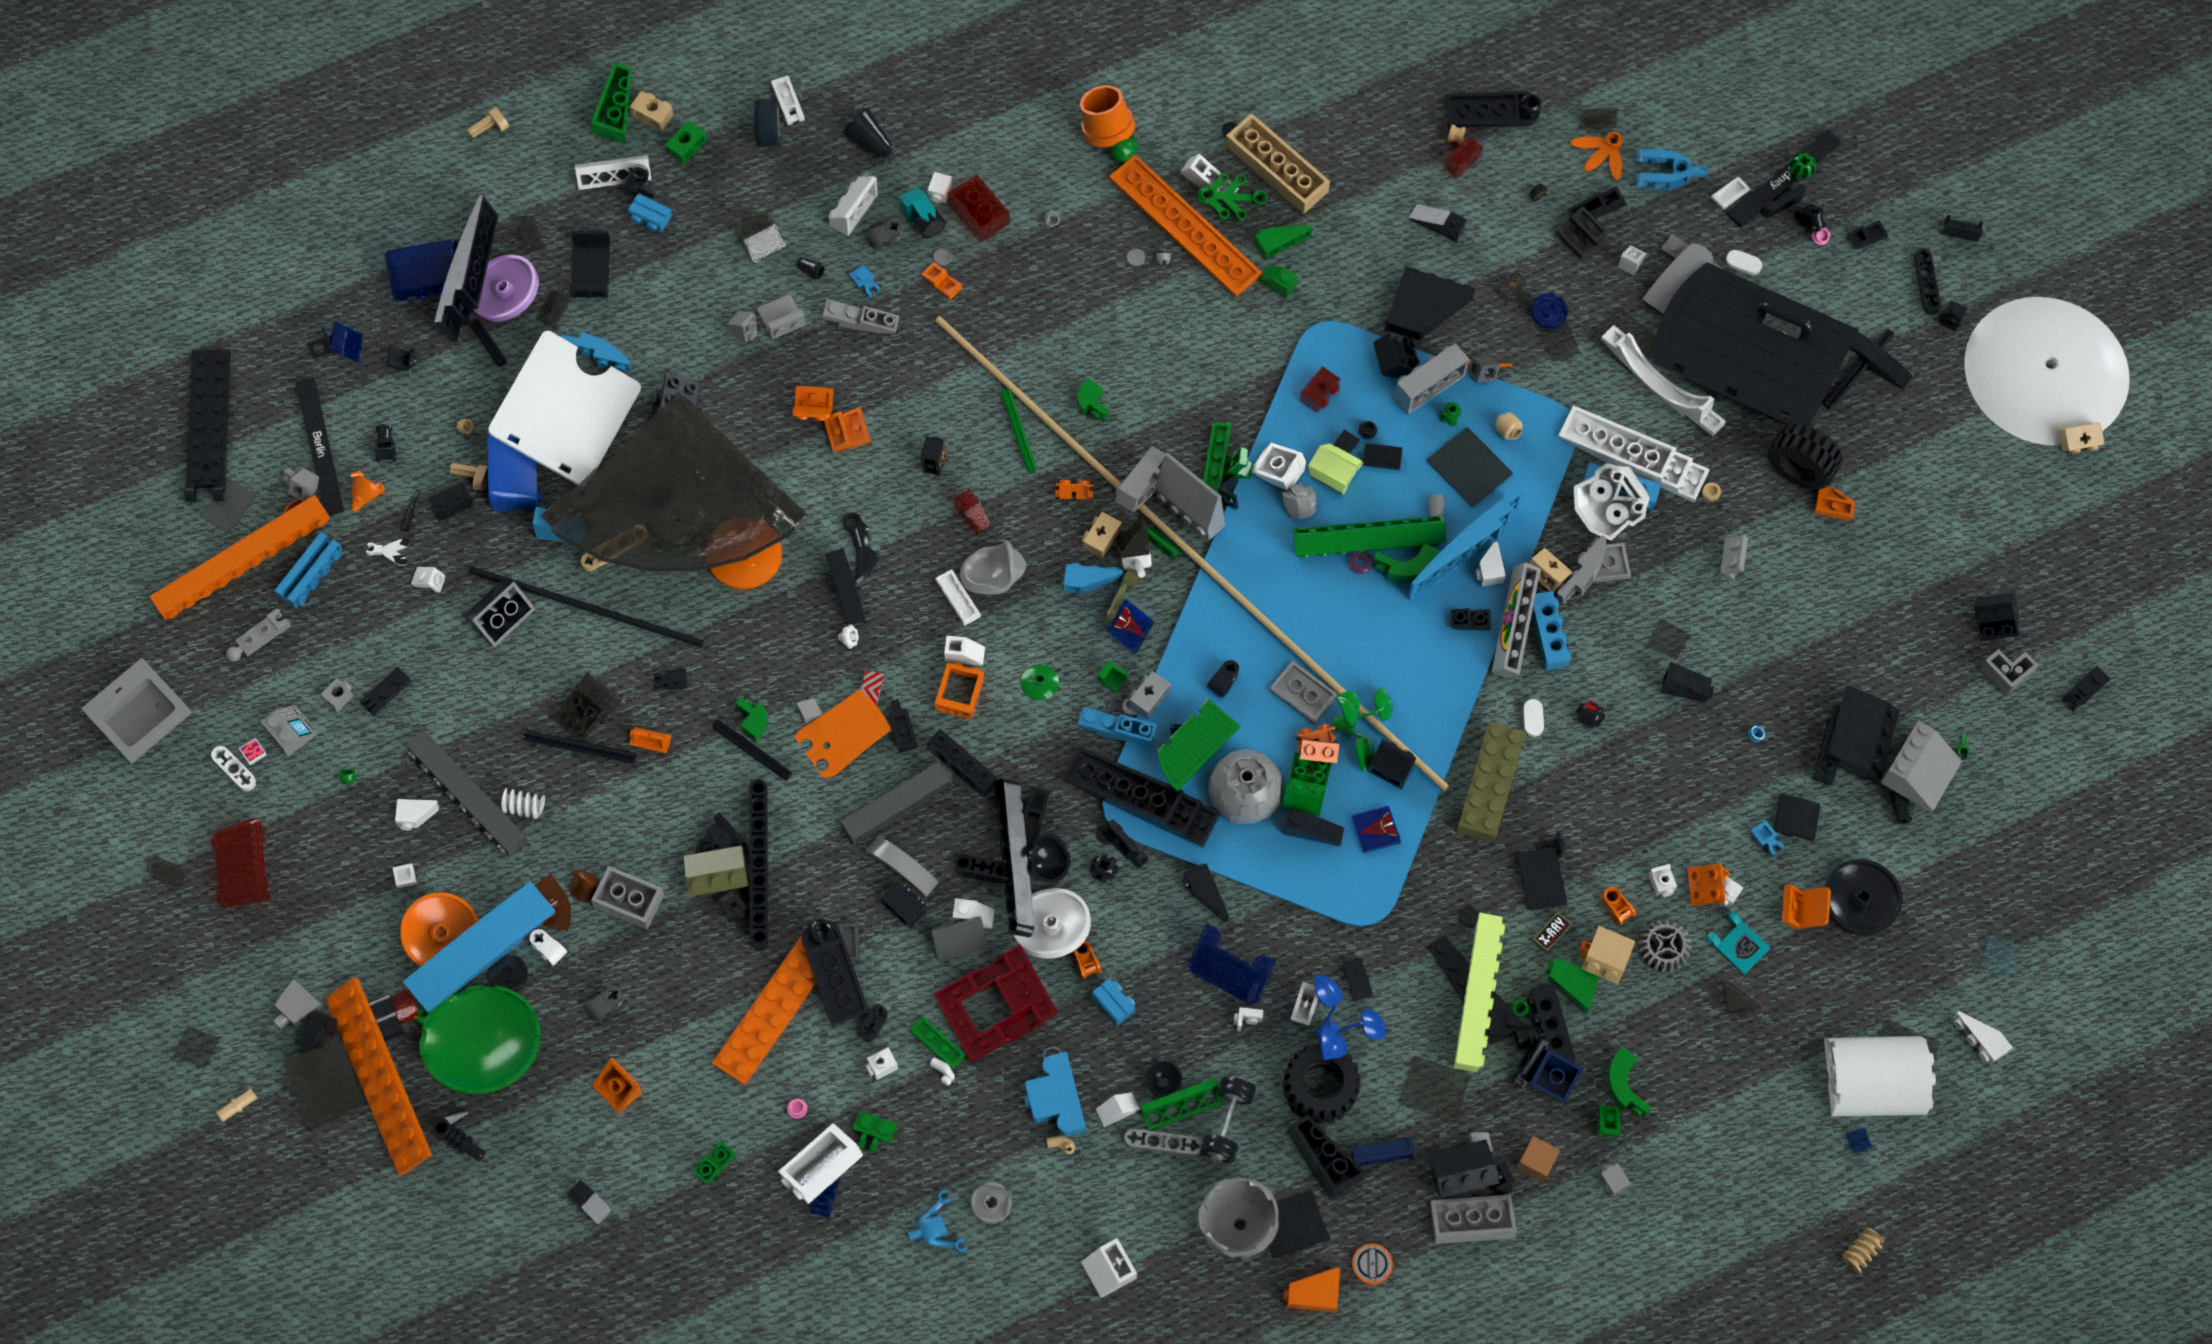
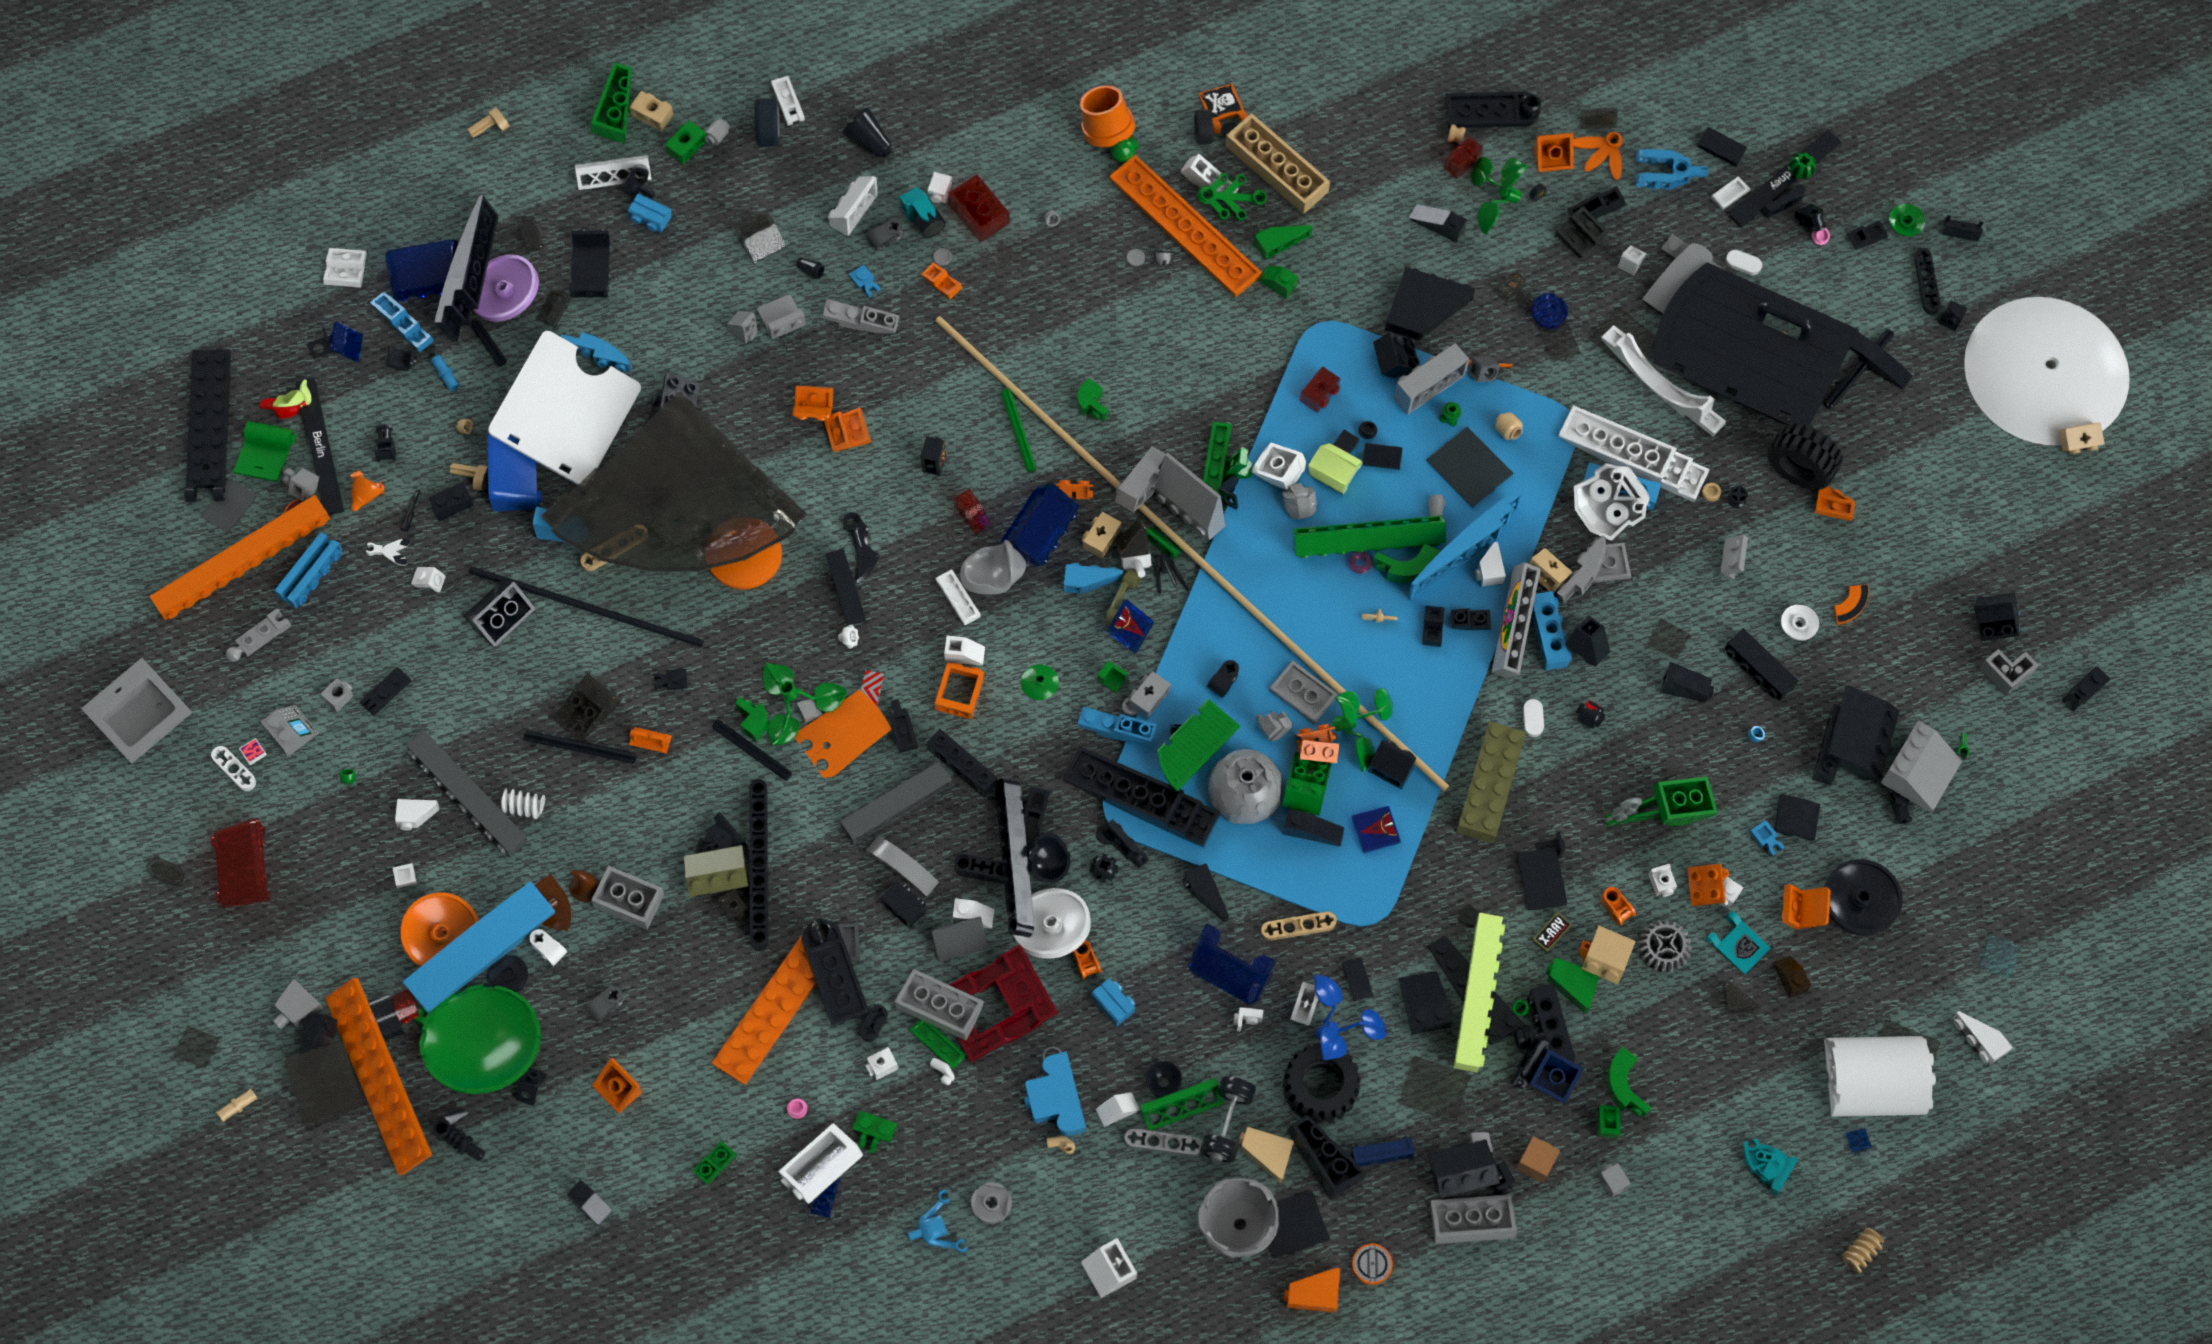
none -> green door [233,421,296,482]
none -> hair [259,380,311,419]
none -> white slope [323,248,367,287]
none -> dark azure slope [370,291,434,352]
none -> dark azure pin [431,355,460,392]
none -> black bracket [515,1068,547,1106]
none -> light grey brick [704,118,730,145]
none -> green plant [763,663,847,745]
none -> light grey slope [895,969,984,1040]
none -> clear blue windscreen [1000,483,1080,566]
none -> black plant [1154,554,1189,593]
none -> black tyre [1194,109,1213,145]
none -> flag [1199,84,1248,134]
none -> tan slope [1239,1127,1294,1183]
none -> light grey hair [1255,711,1293,741]
none -> tan beam [1261,912,1337,941]
none -> tan piece [1361,609,1398,623]
none -> black slope [1398,971,1453,1035]
none -> black slope [1422,605,1445,647]
none -> green plant [1471,157,1528,235]
none -> orange slope [1534,133,1574,172]
none -> black slope [1565,616,1610,667]
none -> green slope [1604,776,1718,827]
none -> black piece [1697,127,1748,167]
none -> black brick [1725,628,1799,701]
none -> black wheel [1727,486,1748,508]
none -> teal piece [1743,1138,1798,1196]
none -> dark brown slope [1773,956,1811,998]
none -> white dish [1781,605,1819,641]
none -> orange tile [1834,584,1869,625]
none -> green dish [1889,204,1926,237]

